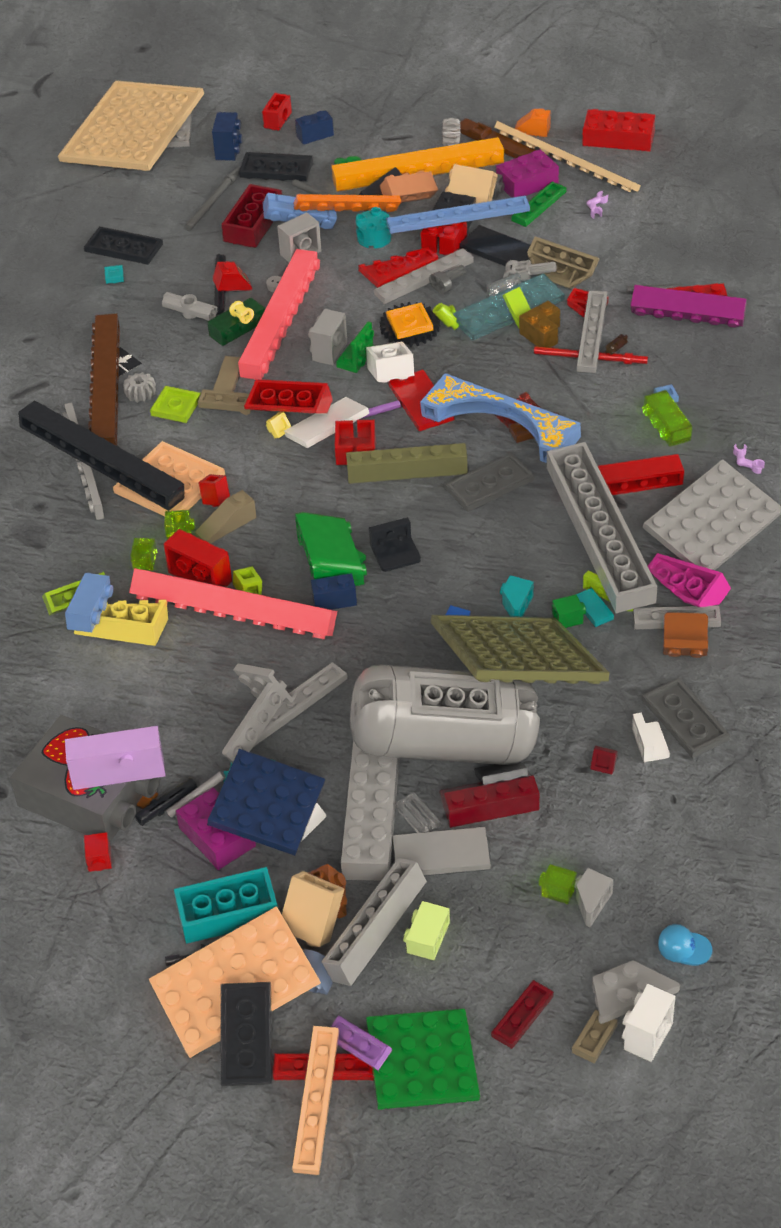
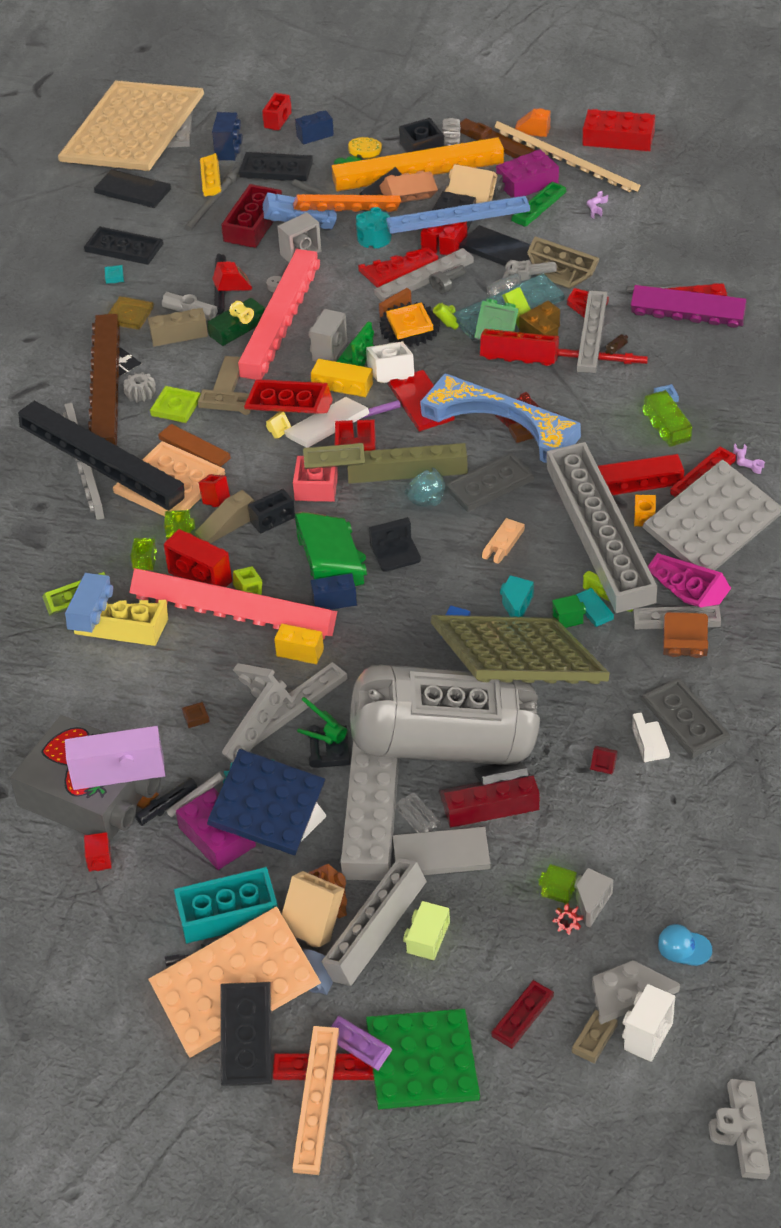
none -> black tile [94,169,171,208]
none -> clear yellow tile [108,296,154,330]
none -> dark tan brick [148,308,208,347]
none -> dark orange tile [158,424,231,467]
none -> reddish brown tile [182,702,210,728]
none -> yellow plate [200,153,221,197]
none -> black brick [248,489,295,534]
none -> yellow brick [274,624,324,664]
none -> coral brick [293,456,338,502]
none -> green plant [297,697,347,745]
none -> olive panel [303,443,365,469]
none -> black plate [307,725,350,768]
none -> yellow brick [311,359,373,397]
none -> yellow tile [348,137,382,158]
none -> dark orange tile [379,288,412,317]
none -> black brick [399,118,444,153]
none -> clear light blue cylinder [405,468,445,507]
none -> plate [474,299,519,340]
none -> red brick [480,329,559,366]
none -> light nougat hinge [482,518,525,564]
none -> gear [552,903,584,935]
none -> light orange brick [634,495,656,527]
none -> red plate [670,446,736,497]
none -> light grey plate [708,1079,771,1180]

